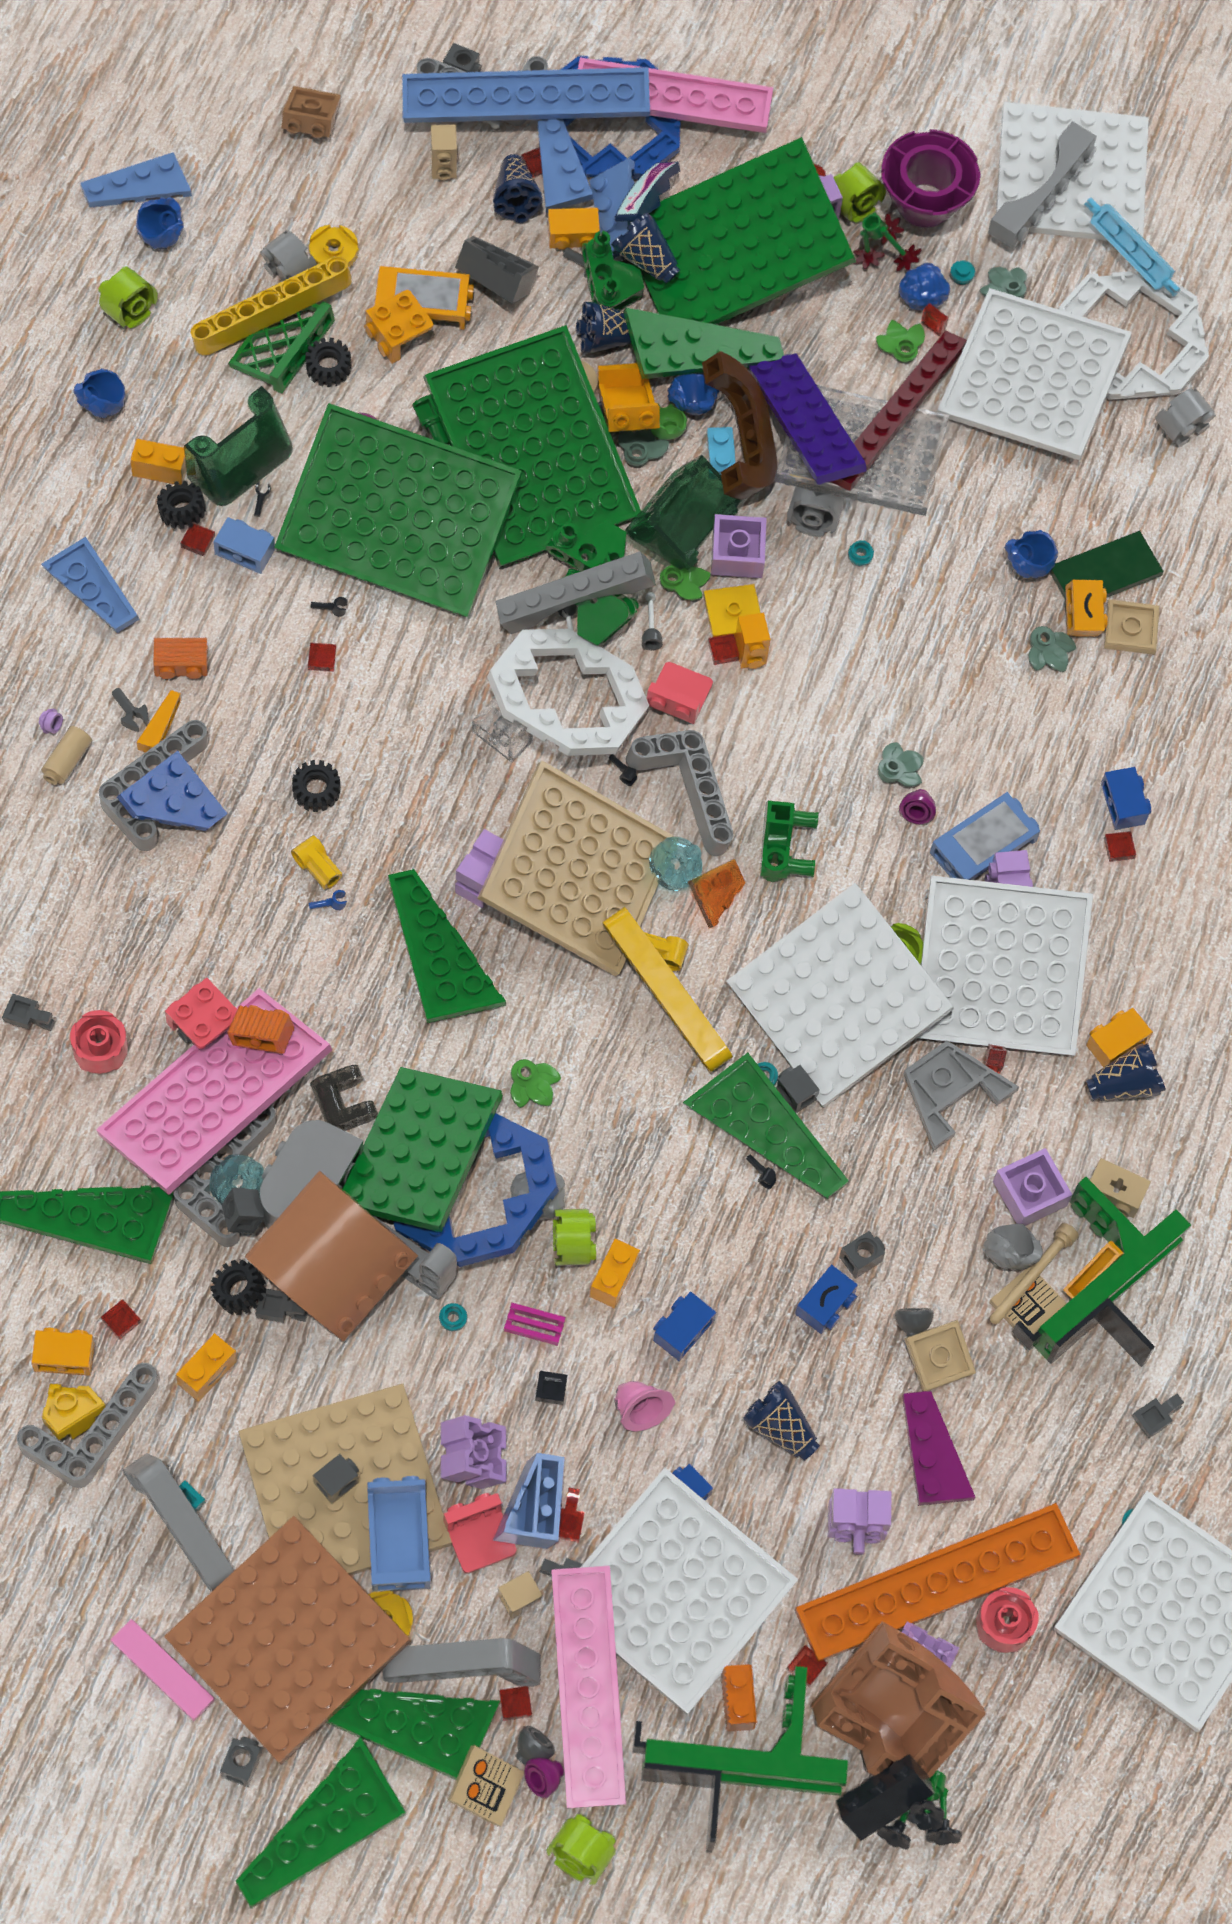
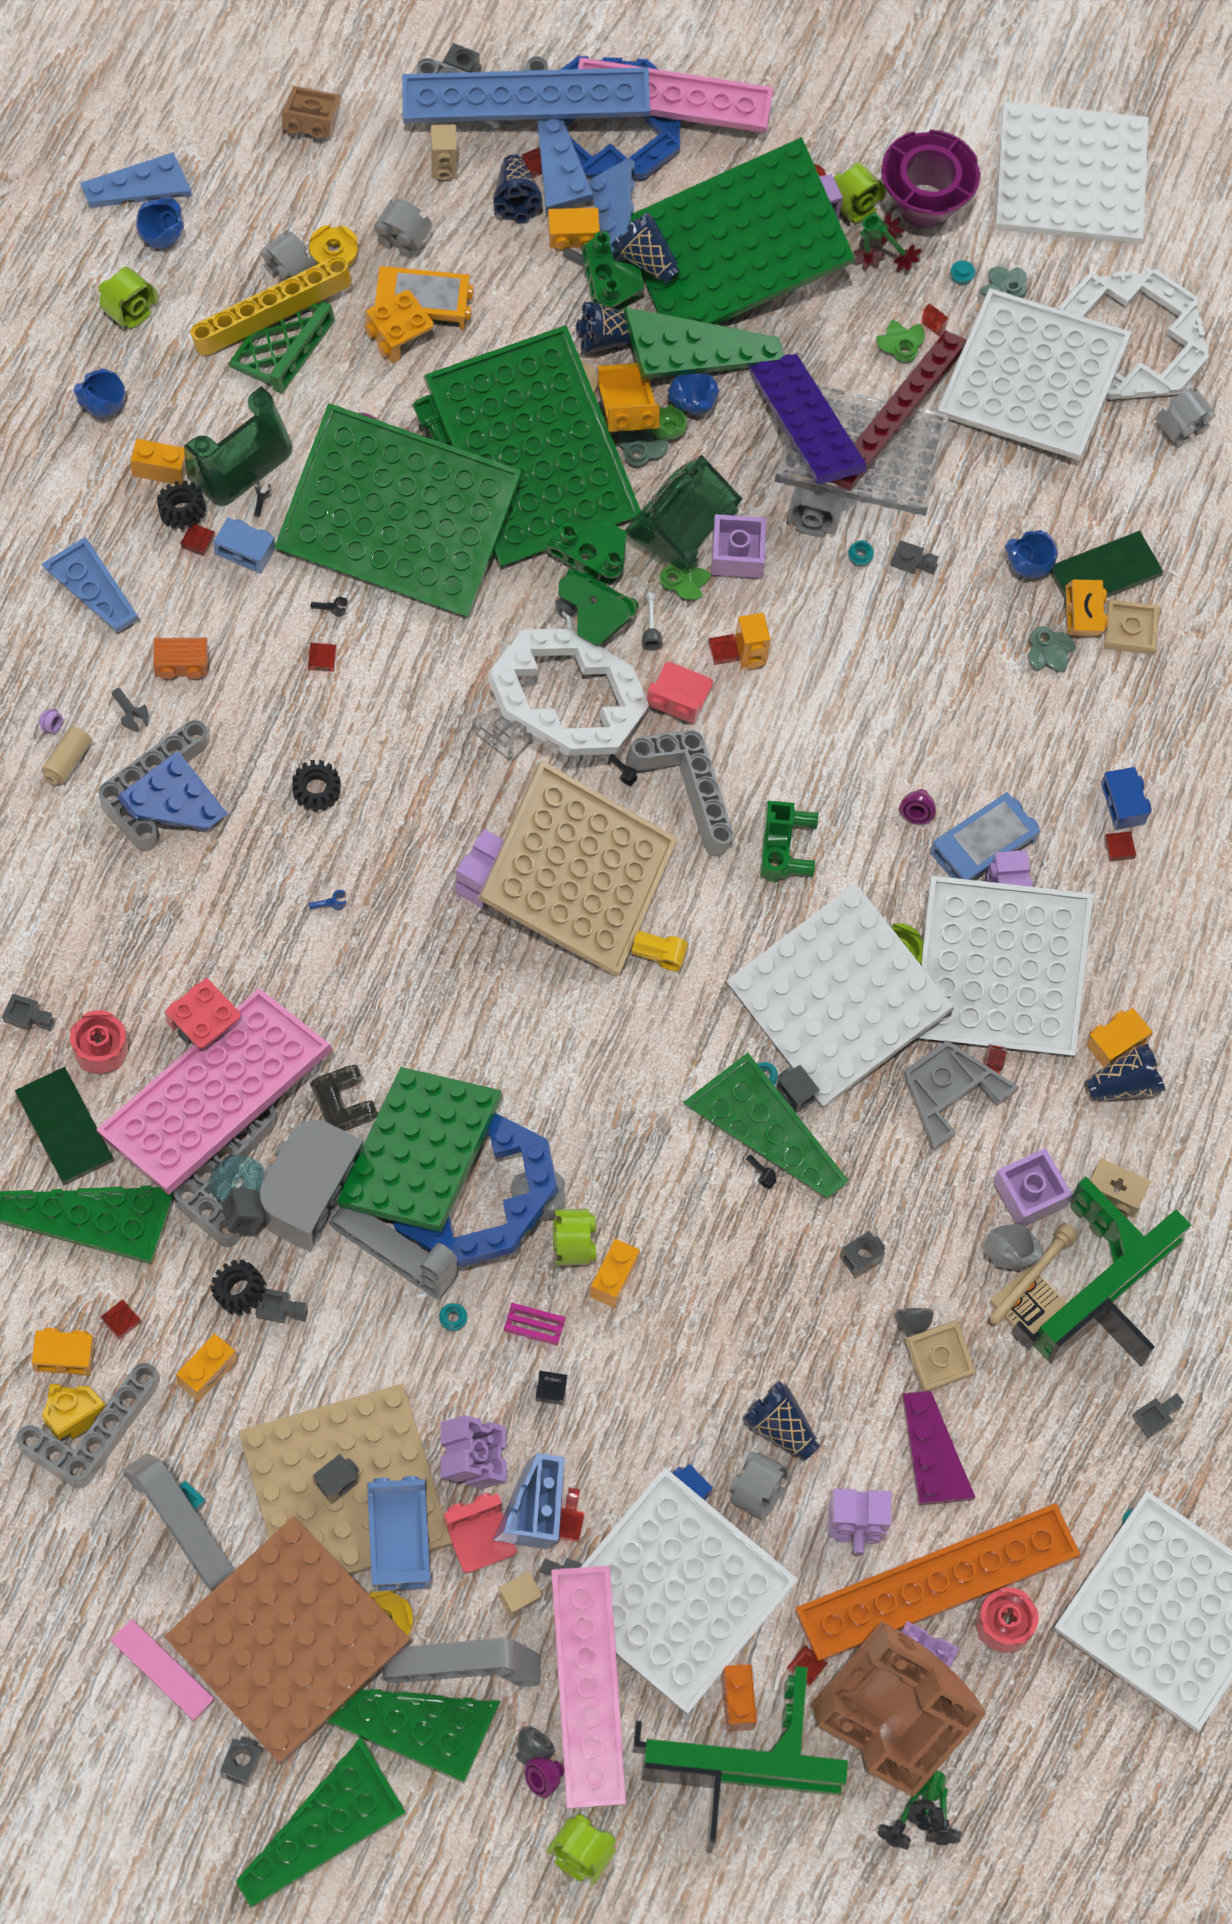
light orange piece [137,690,181,752] -> none
orange brick [227,1005,294,1054] -> none
nougat slope [244,1170,418,1341] -> none
yellow piece [291,835,342,890] -> none
black tyre [305,338,351,387] -> none
green wing [388,869,506,1024] -> none
tan tile [447,1745,524,1827] -> none
dark grey wedge [455,236,539,304] -> none
light grey arch [496,551,656,634] -> none
clear red tile [499,1686,532,1721] -> none
bright green plate [510,1059,561,1108] -> none
yellow beam [602,907,733,1073] -> none
bright pink piece [614,1381,676,1431] -> none
slope [615,162,680,222] -> none
clear light blue plate [649,837,702,891] -> none
blue brick [653,1291,716,1362] -> none
clear orange wing [687,859,746,928] -> none
reddish brown arch [702,351,778,499] -> none
yellow plate [703,584,761,640] -> none
medium azure plate [707,427,736,477] -> none
blue brick [795,1264,858,1334] -> none
black brick [837,1754,934,1841] -> none
sand green plate [878,742,924,787] -> none
blue hair [899,263,950,311] -> none
light grey arch [988,121,1097,248] -> none
light orange piece [1063,1241,1124,1299] -> none
medium azure plate [1084,197,1181,296] -> none
none -> dark green tile [14,1067,113,1186]
none -> light grey brick [374,199,432,258]
none -> light grey brick [730,1451,790,1520]
none -> dark grey plate [891,540,939,575]

